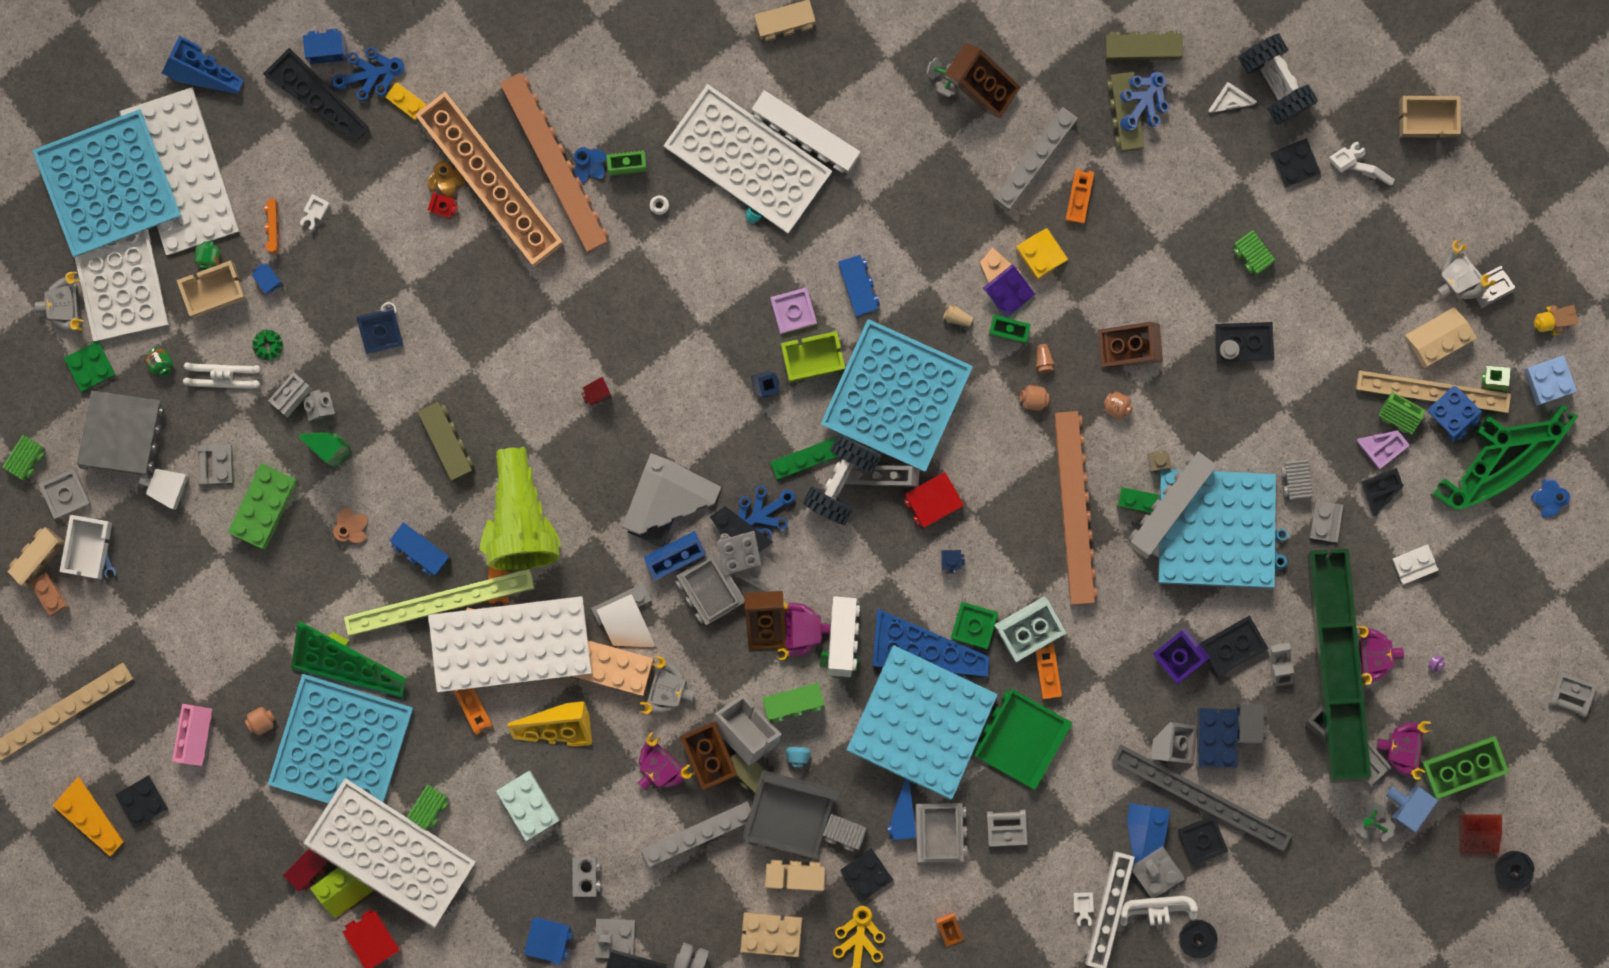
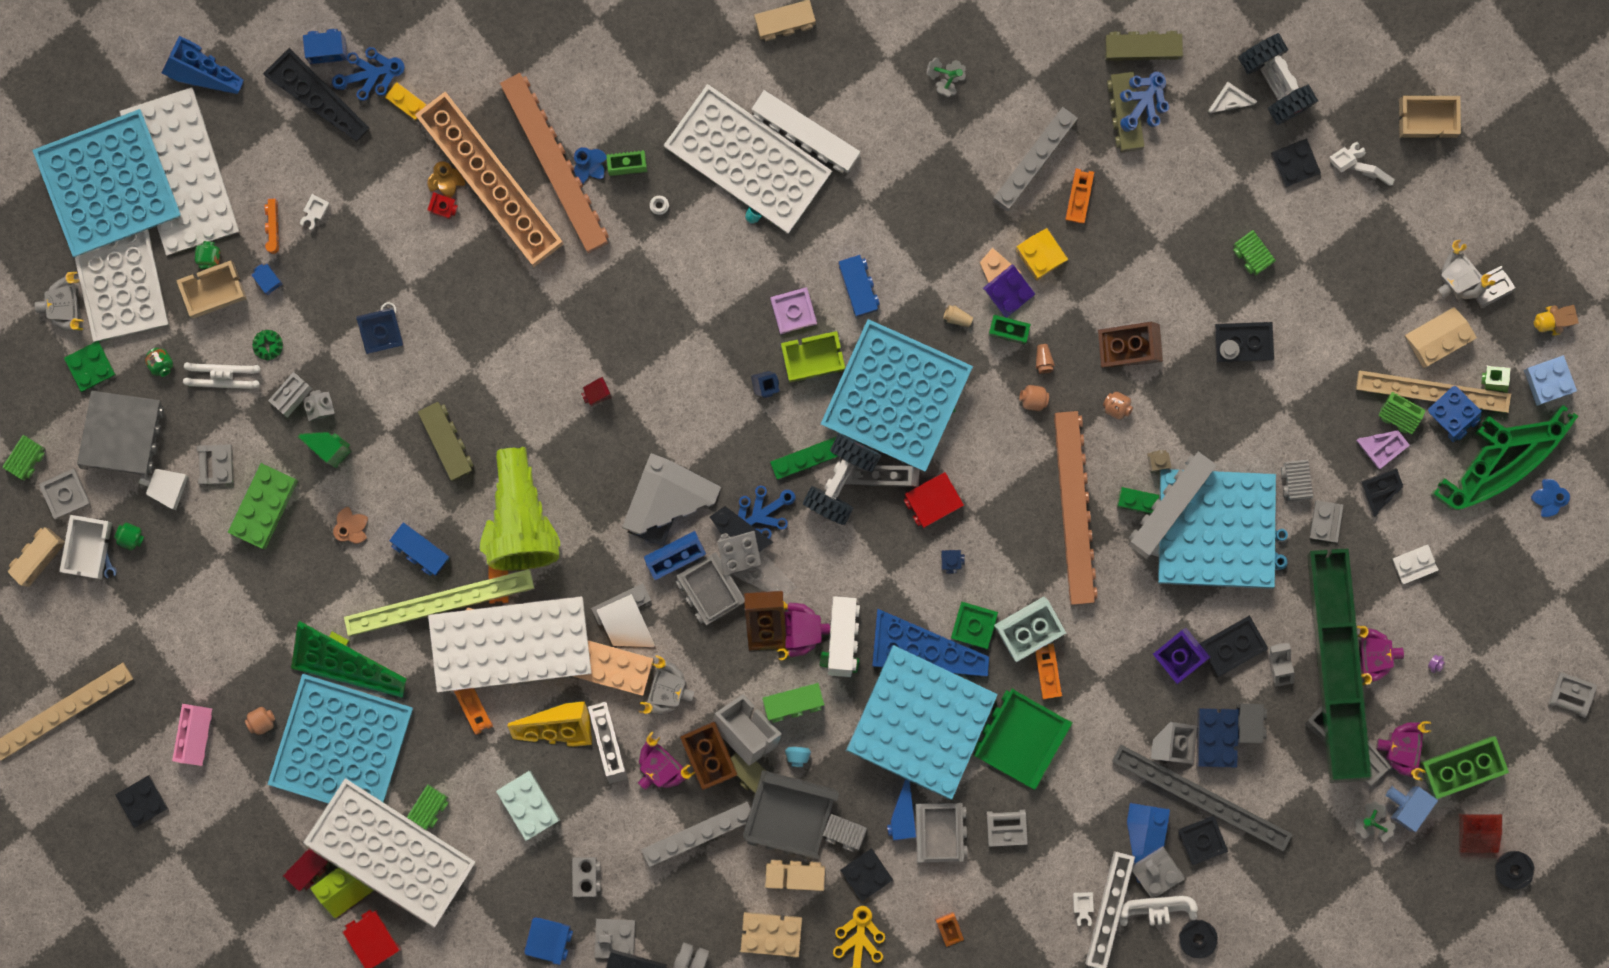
nougat brick [29,573,69,616] -> none
light orange wing [53,776,124,856] -> none
reddish brown brick [945,42,1021,118] -> none
none -> green head [114,523,144,550]
none -> light grey slope [588,702,628,784]

